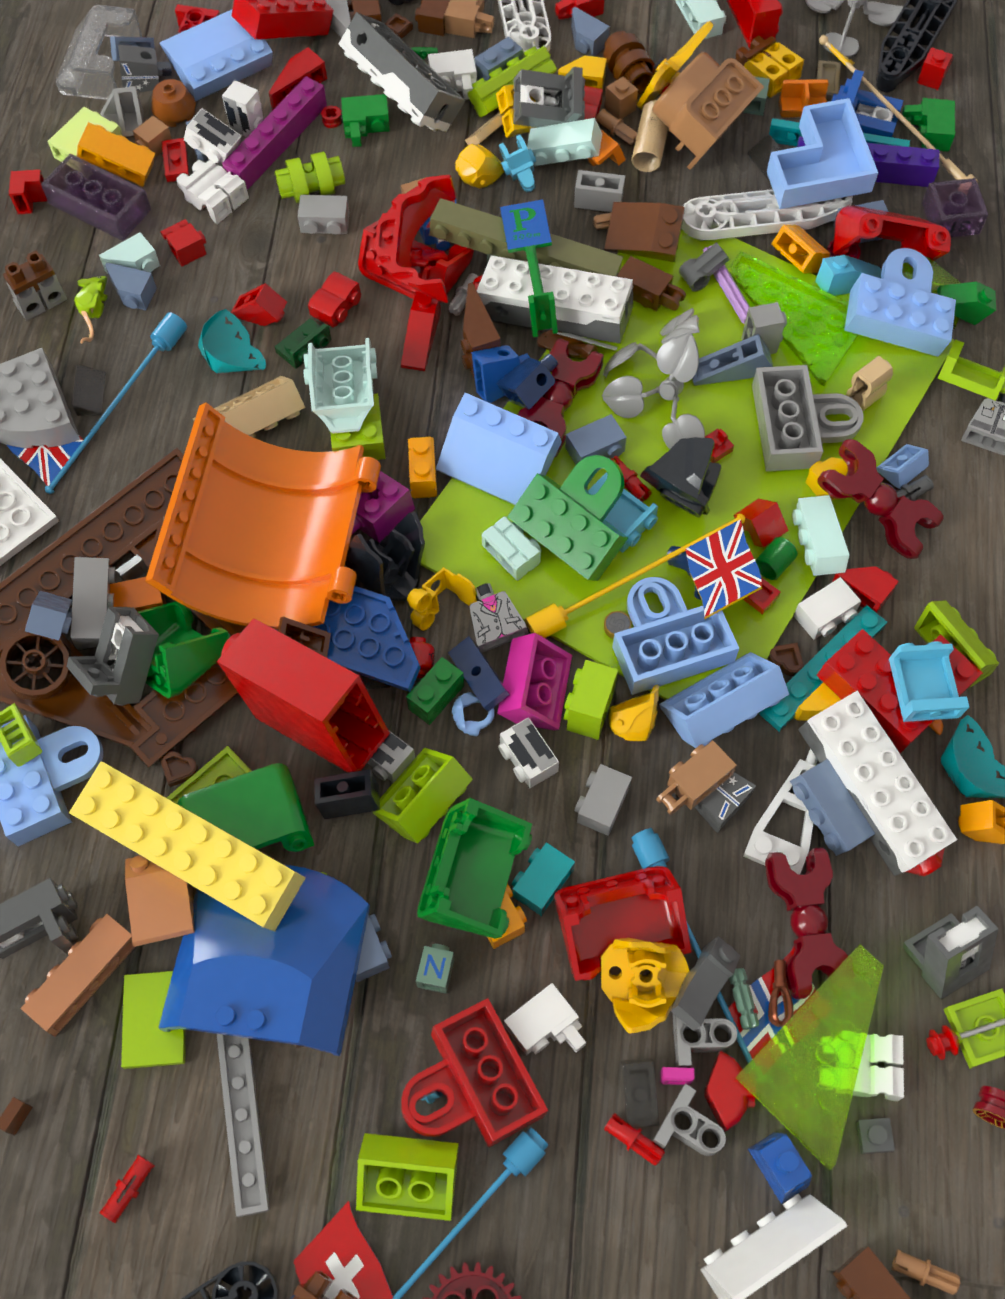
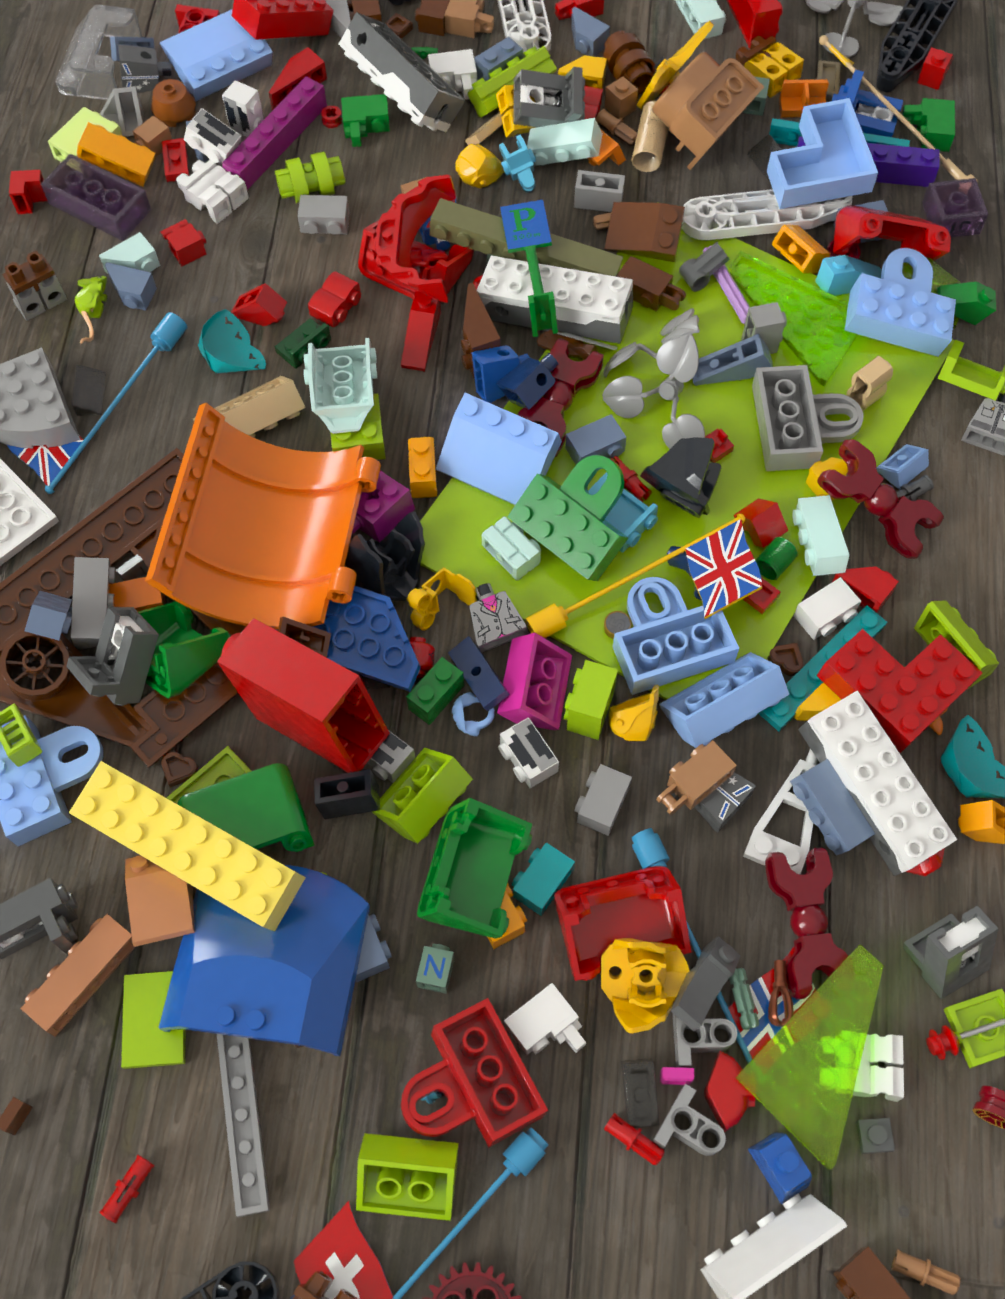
light grey axle [448,273,478,316] -> none
medium azure panel [889,641,969,722] -> none

